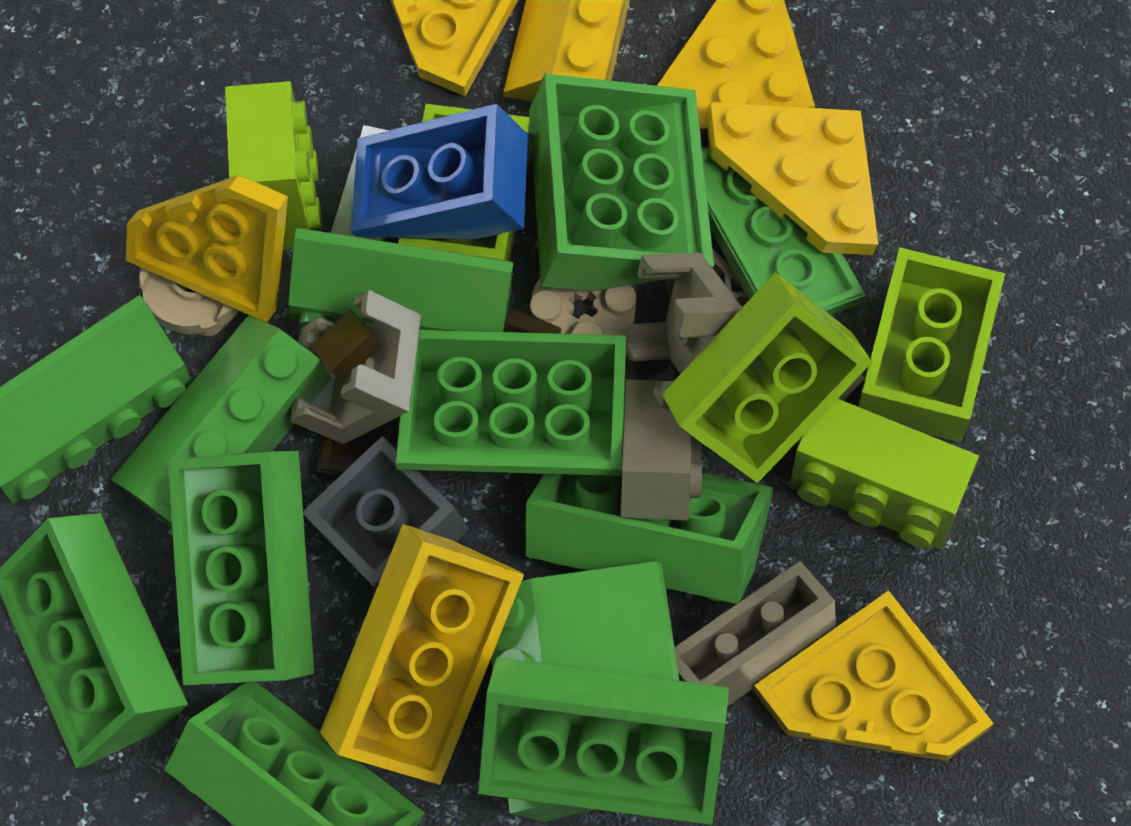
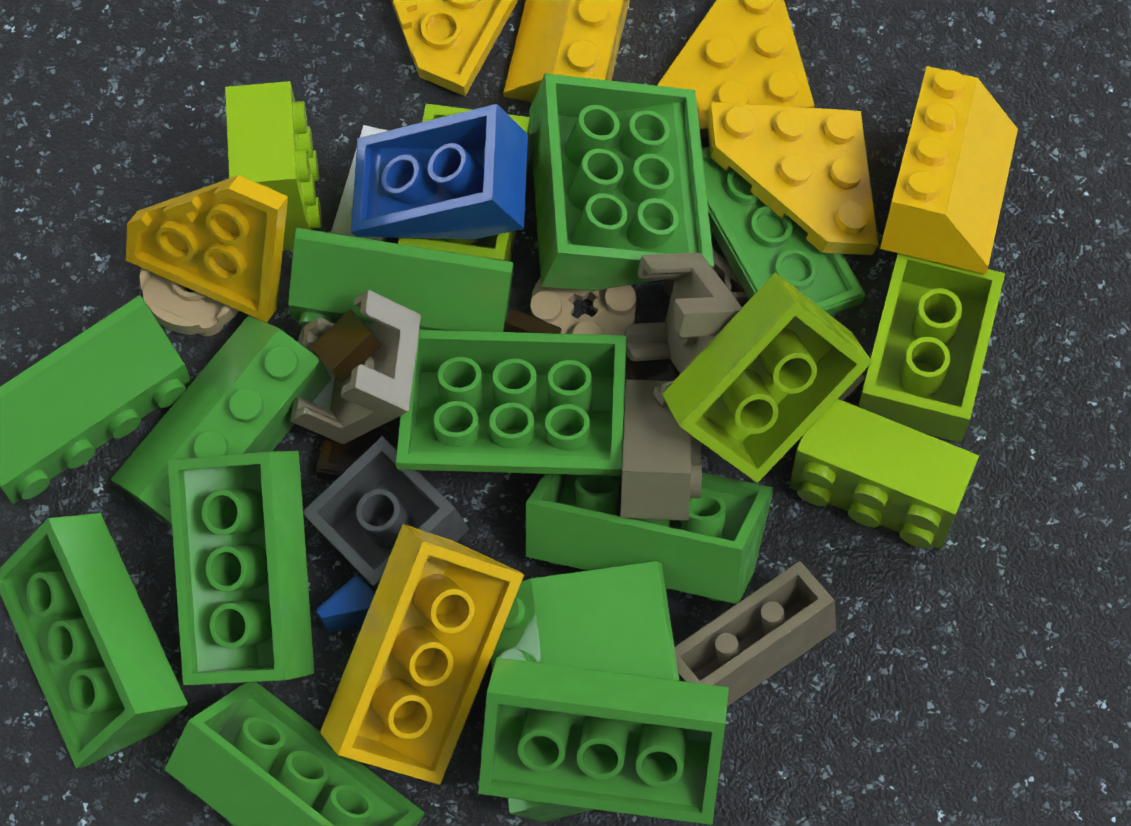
yellow plate [753,590,994,761] -> none
none -> blue slope [316,575,375,633]
none -> yellow slope [880,66,1018,274]

